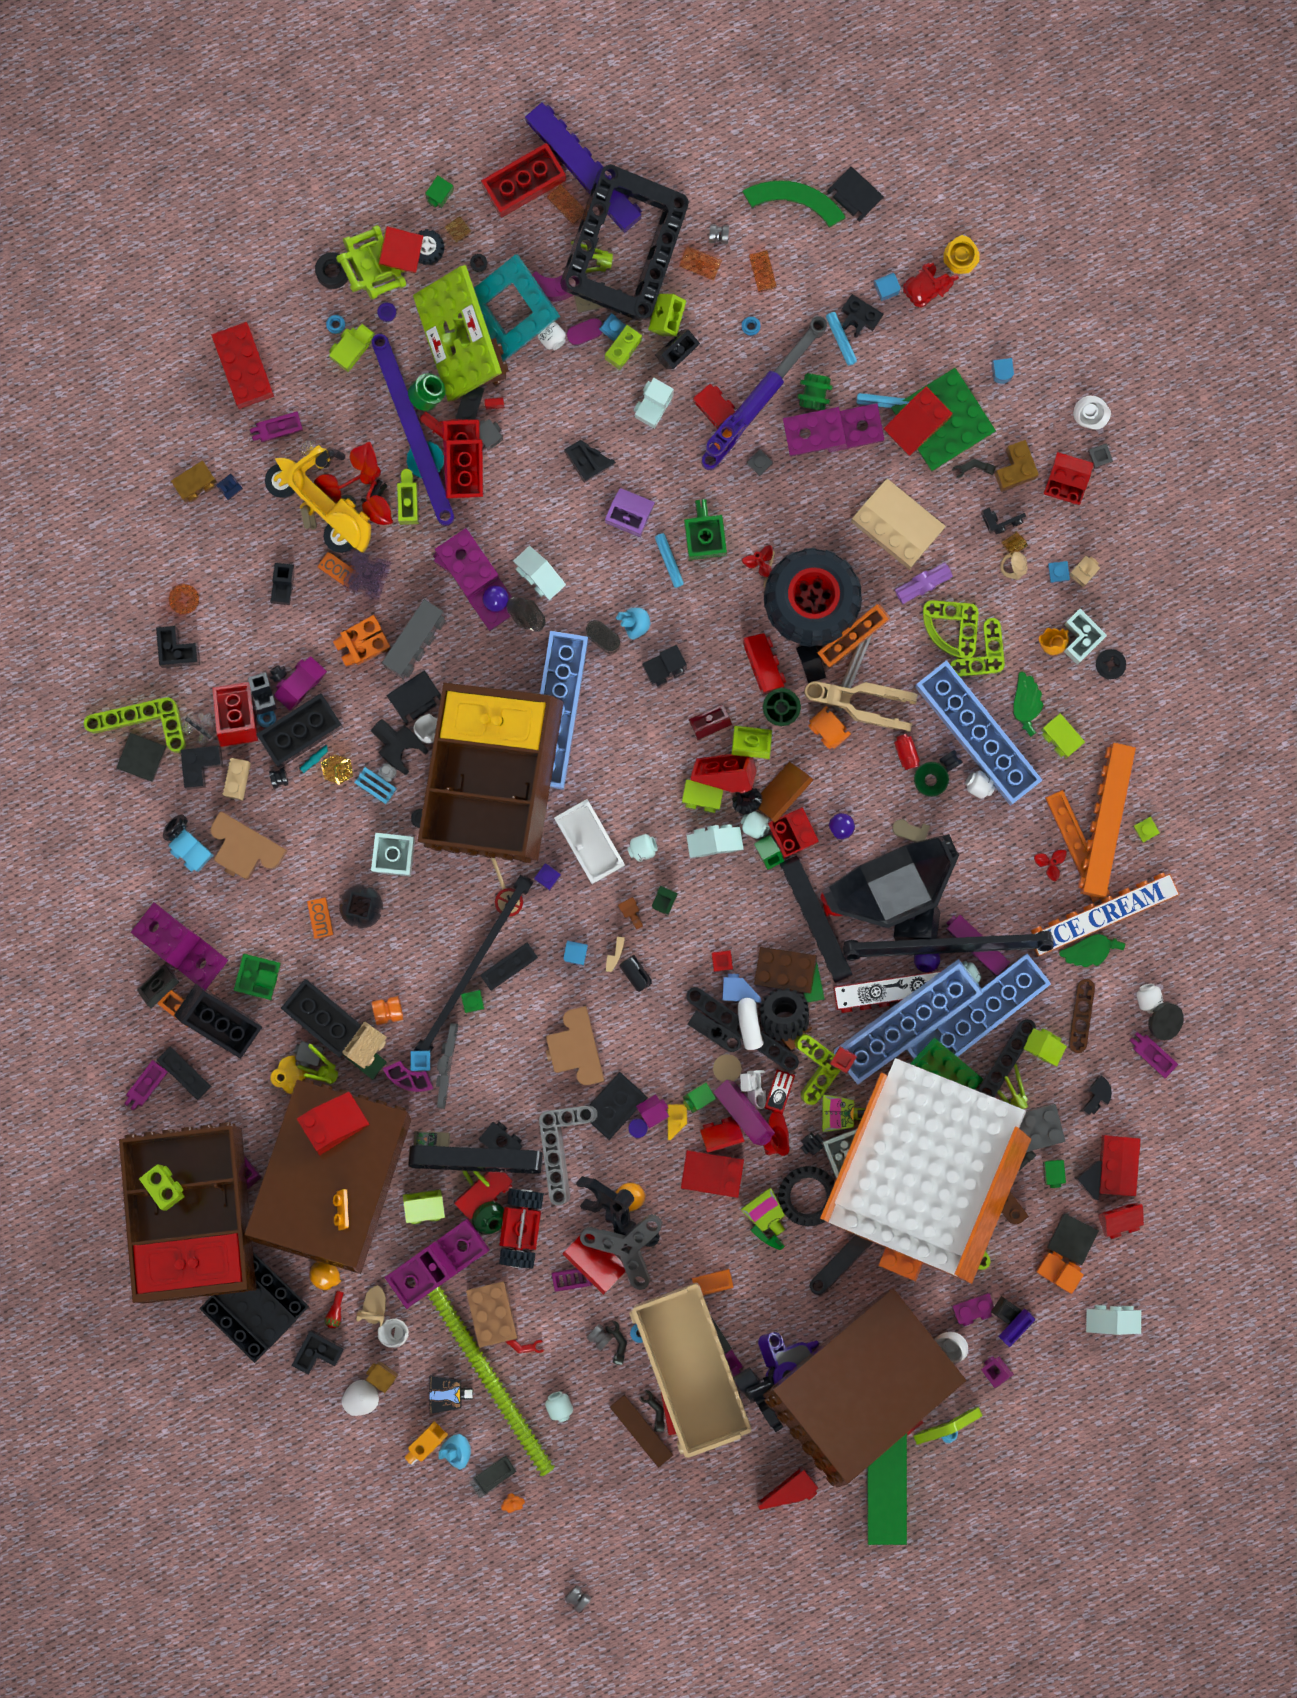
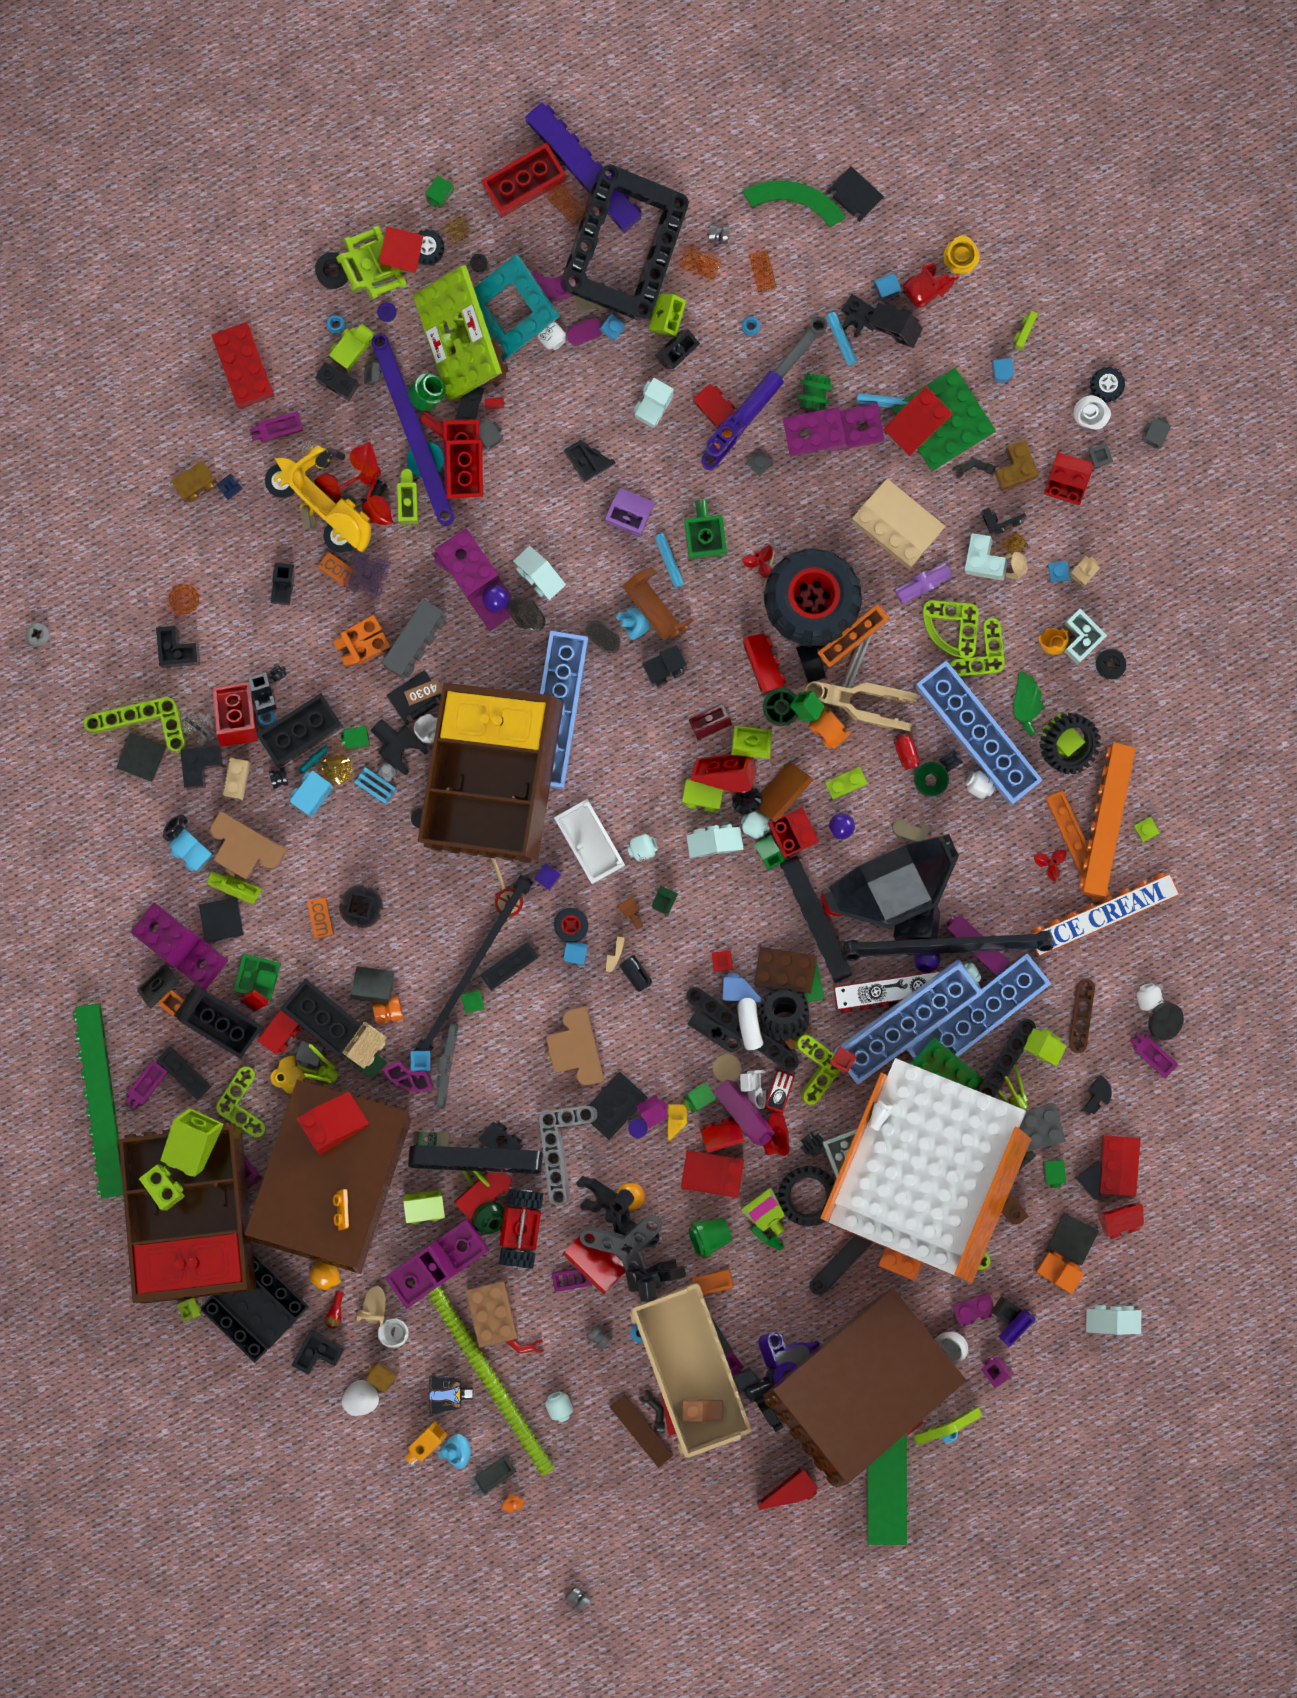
magenta brick [274,656,327,711] -> none
light aqua brick [371,833,415,877] -> none
lime plant [571,241,613,273] -> none
lime brick [605,325,642,370] -> none
pearl dark grey arm [605,1321,627,1365] -> none
torso [822,1095,865,1132] -> none
green animal [1059,934,1126,967] -> none
none -> light grey piece [25,623,50,647]
none -> green brick [73,1004,123,1199]
none -> lime slope [160,1108,224,1177]
none -> lime plate [177,1297,201,1322]
none -> black tile [199,897,244,942]
none -> lime hinge [207,871,262,905]
none -> lime beam [216,1067,266,1137]
none -> red tile [241,990,268,1011]
none -> red brick [257,1010,301,1055]
none -> medium azure brick [289,770,334,818]
none -> black brick [315,362,359,401]
none -> green brick [341,726,370,750]
none -> pearl dark grey tile [350,966,395,1004]
none -> dark grey plate [364,362,381,385]
none -> medium nougat sticker [404,678,442,706]
none -> black wheel [554,908,589,942]
none -> dark orange panel [622,567,694,640]
none -> black piece [625,1259,686,1302]
none -> nougat arch [683,1399,722,1422]
none -> green piece [688,1218,732,1259]
none -> green brick [790,691,825,722]
none -> lime plate [825,766,868,800]
none -> white cone [868,1100,892,1131]
none -> black brick [869,302,923,348]
none -> light aqua brick [965,533,1008,581]
none -> lime plate [1013,310,1038,351]
none -> black tyre [1040,713,1101,774]
none -> black wheel [1090,366,1125,403]
none -> dark grey brick [1142,417,1171,449]

